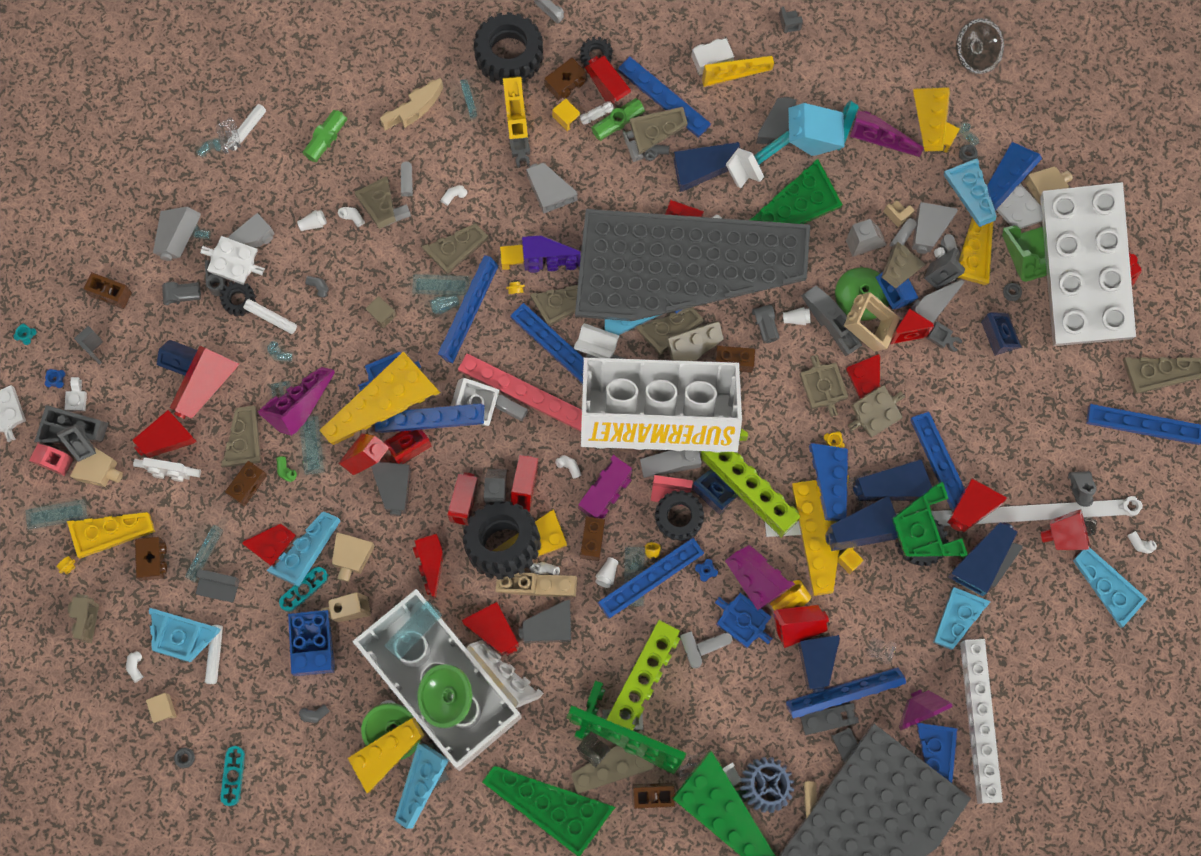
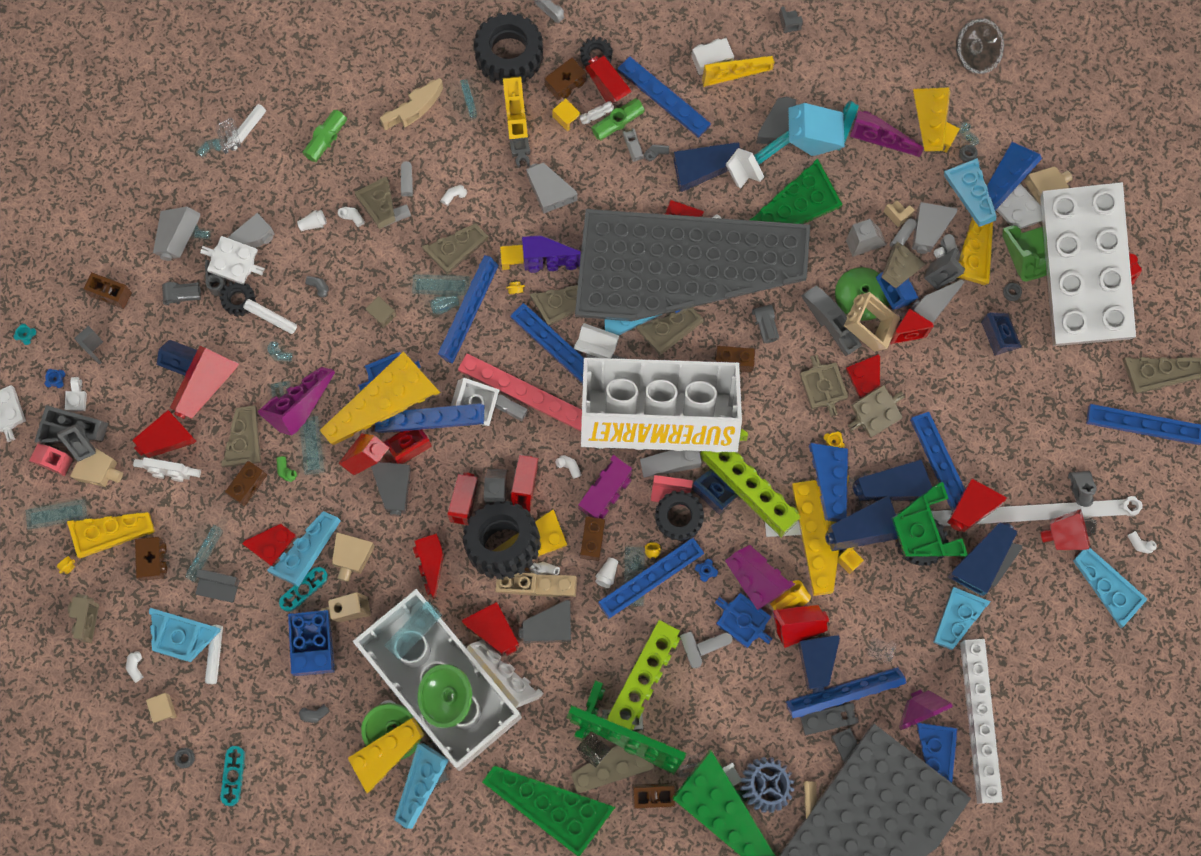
dark tan wing [629,107,688,155] -> none
dark tan wing [666,321,723,361] -> none
white cone [783,307,810,325] -> none
dark grey plate [926,322,963,352] -> none

